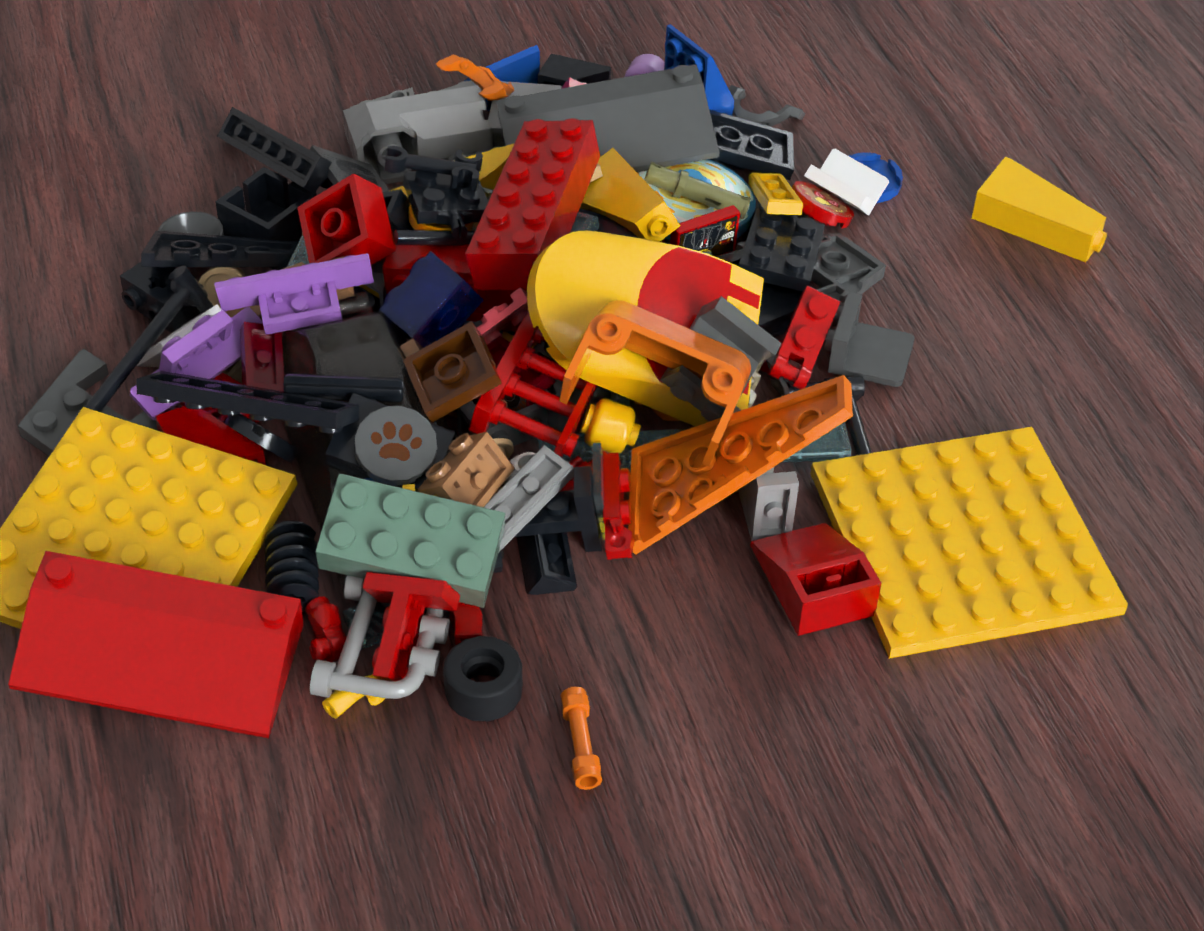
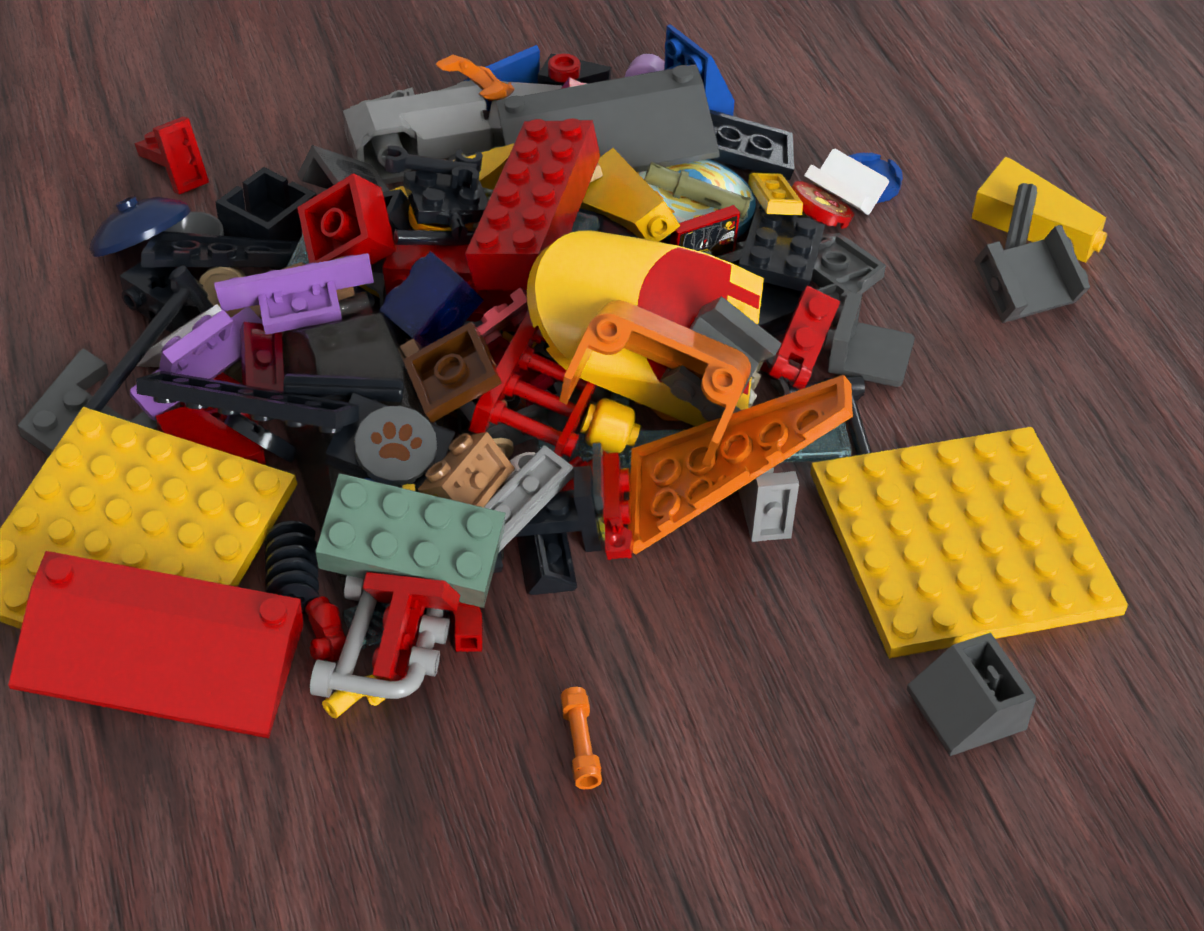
black plate [217,107,332,194] -> none
black tyre [443,636,523,722] -> none
dark grey helmet [729,85,806,127] -> none
red slope [750,523,882,636] -> none
none -> dark blue dish [89,196,191,257]
none -> red bracket [134,116,209,195]
none -> red tile [548,54,581,82]
none -> dark grey slope [907,632,1036,756]
none -> dark grey panel [974,225,1090,323]
none -> dark grey axle [1004,183,1037,250]

